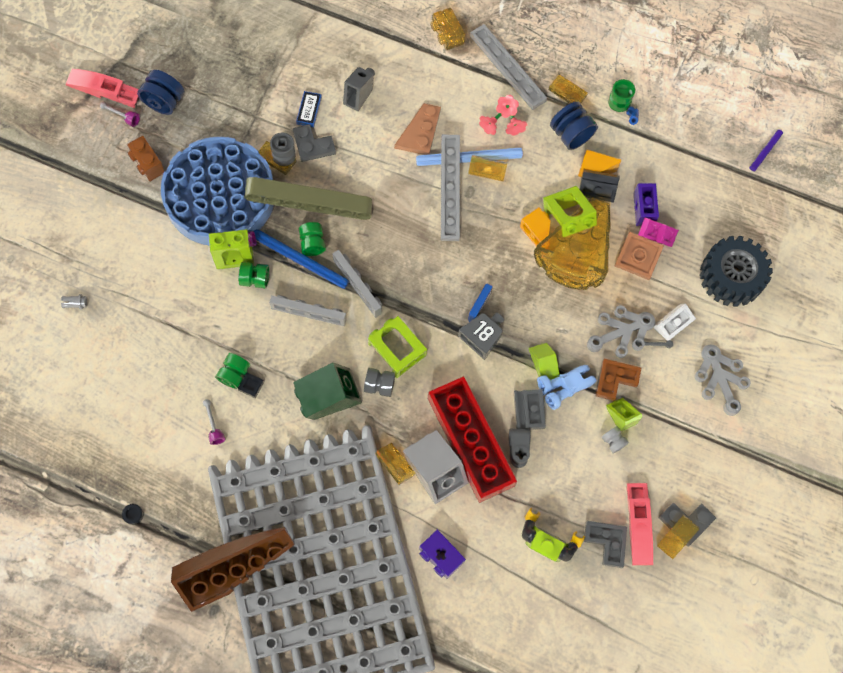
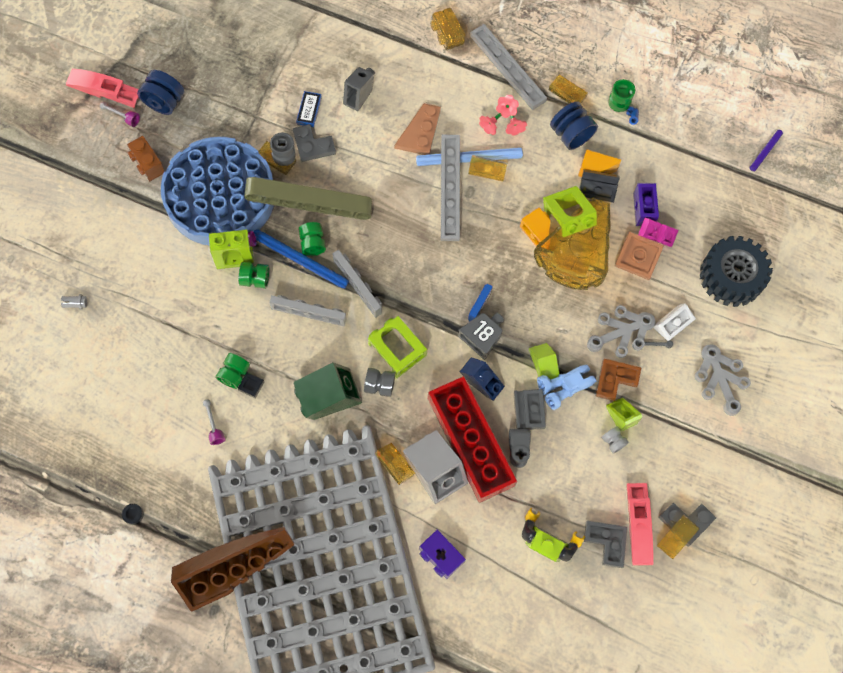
none -> dark blue slope [459,357,505,401]

